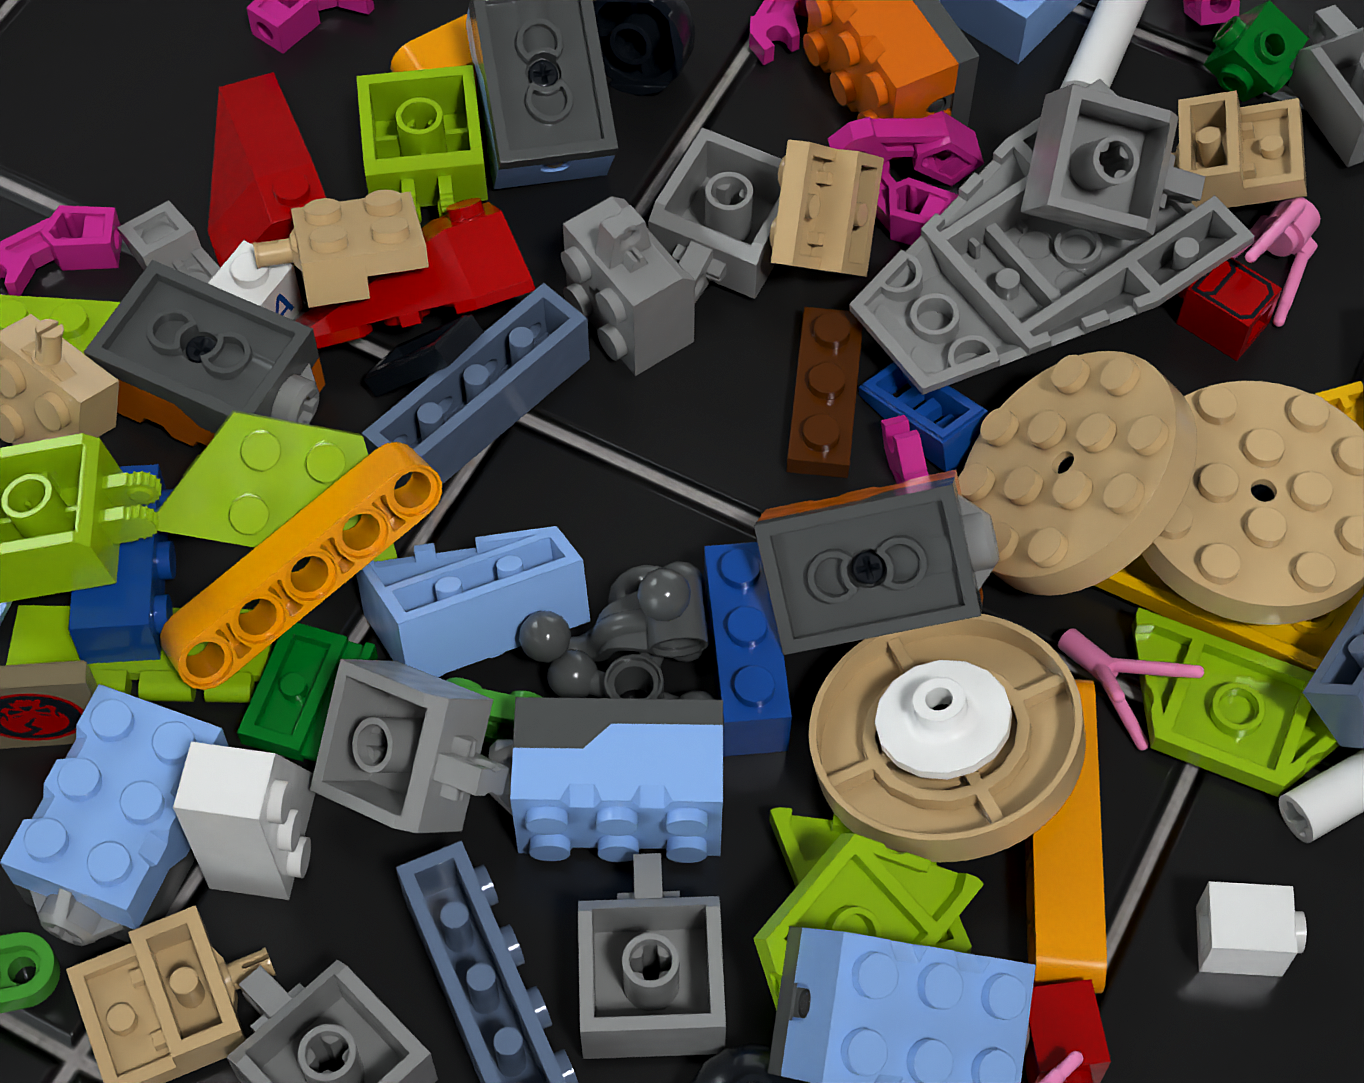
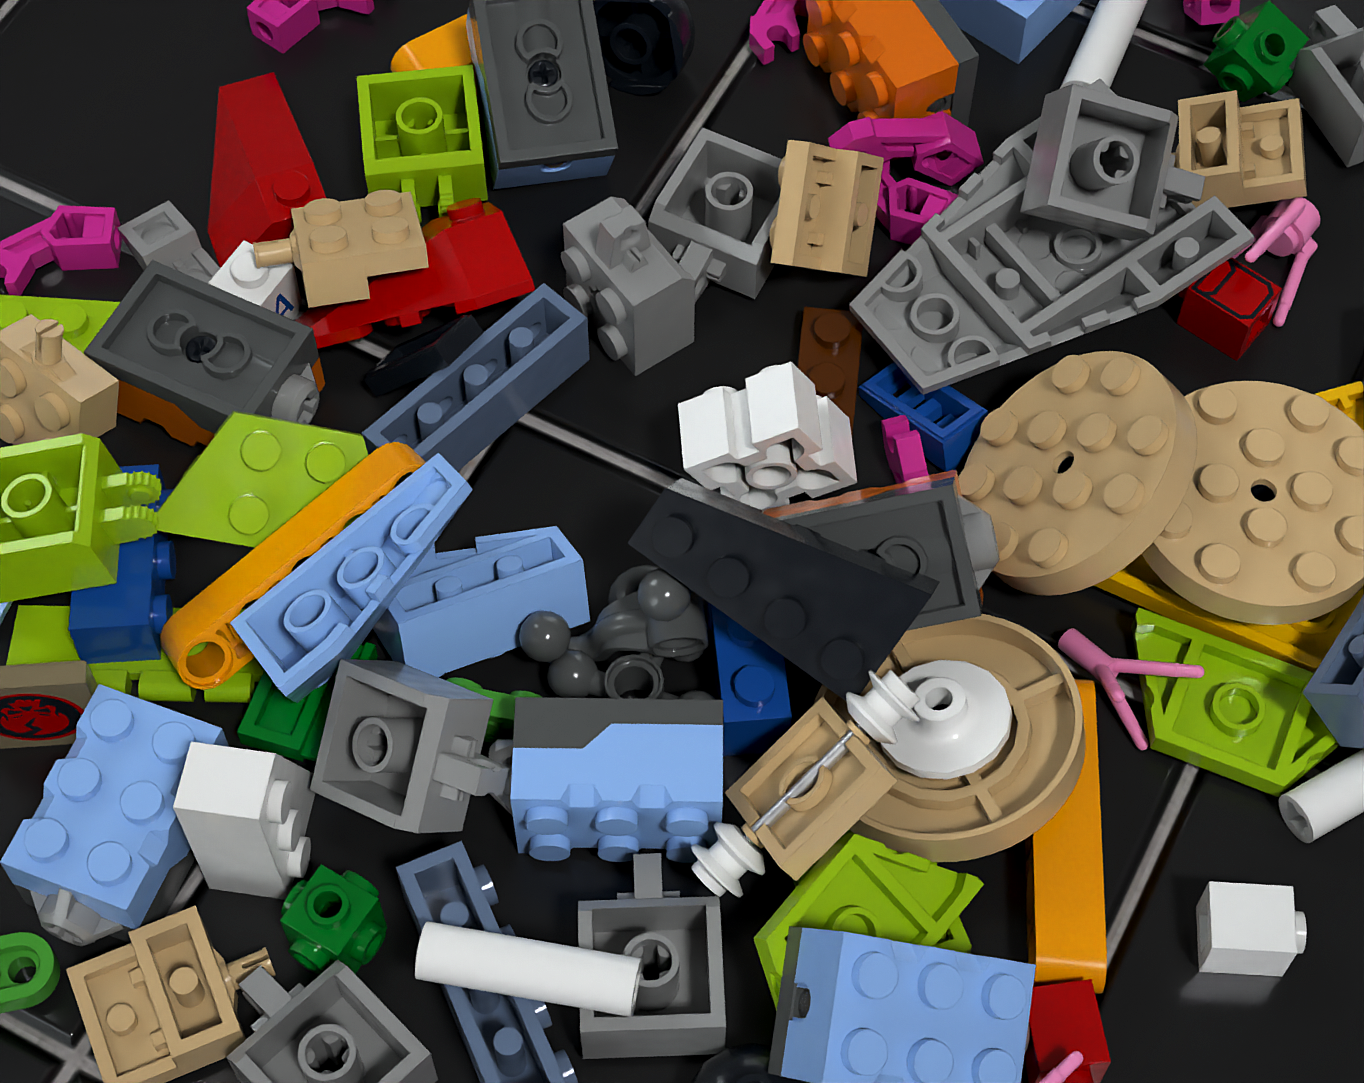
none -> light blue wedge [230,453,473,703]
none -> green brick [280,864,387,975]
none -> white piece [415,921,642,1017]
none -> black wedge [628,478,940,702]
none -> white brick [678,361,857,513]
none -> tan plate [691,670,920,897]

